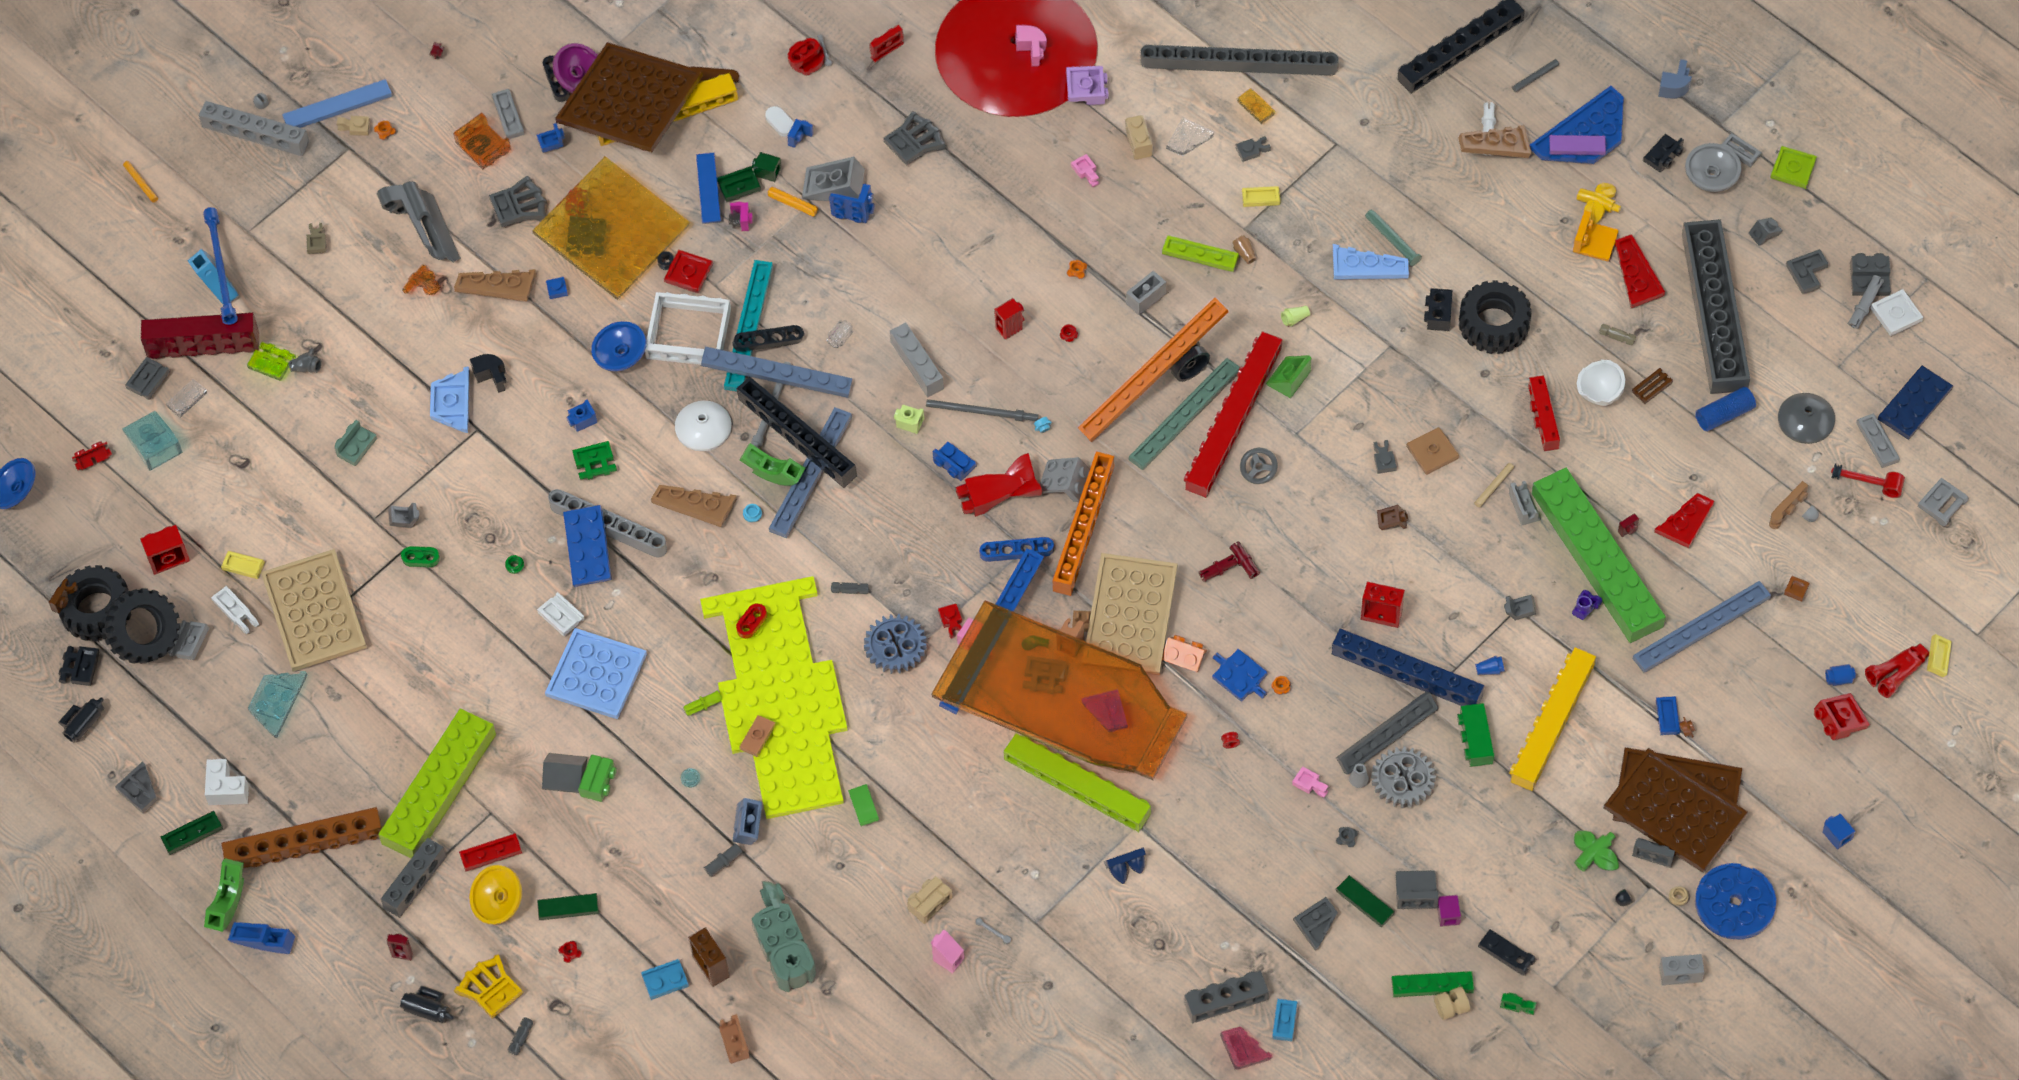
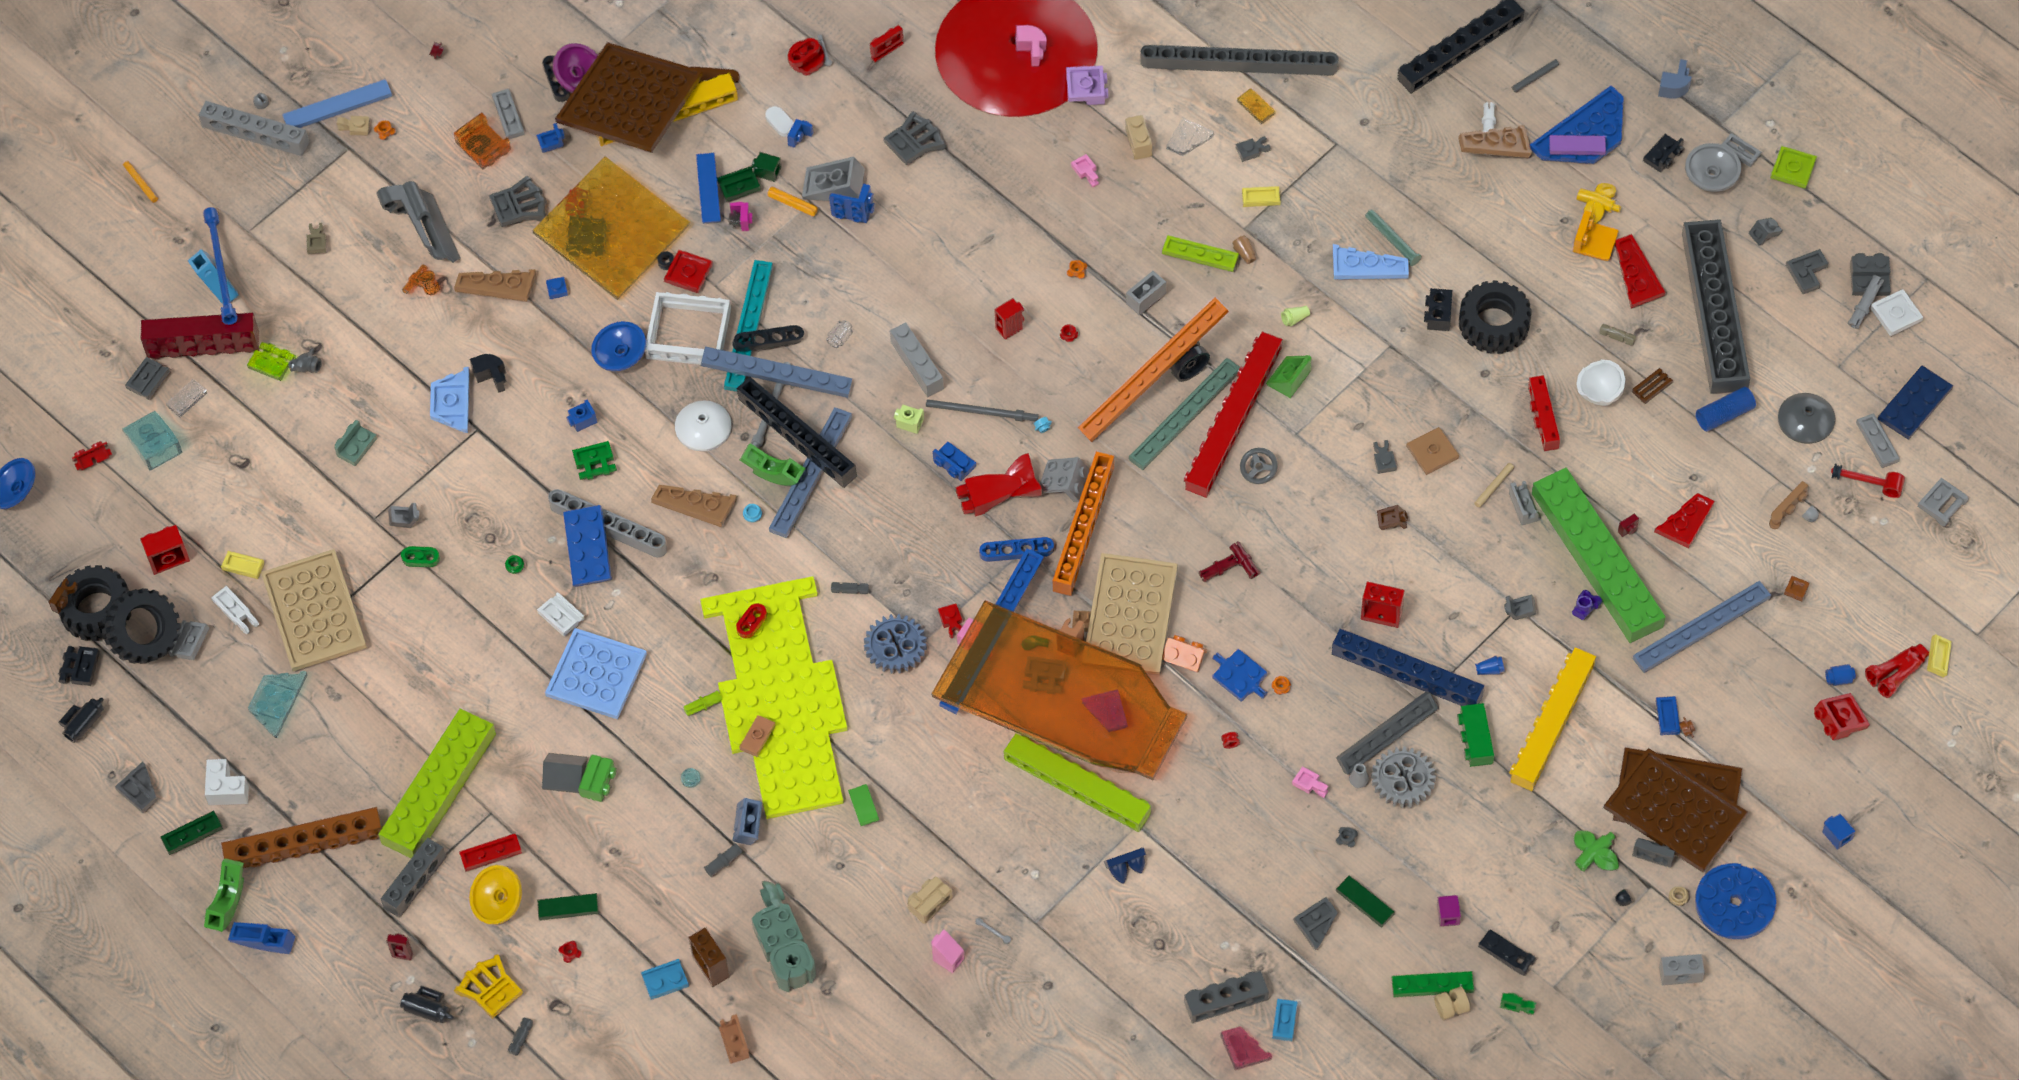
dark grey bracket [1395,870,1439,909] -> none

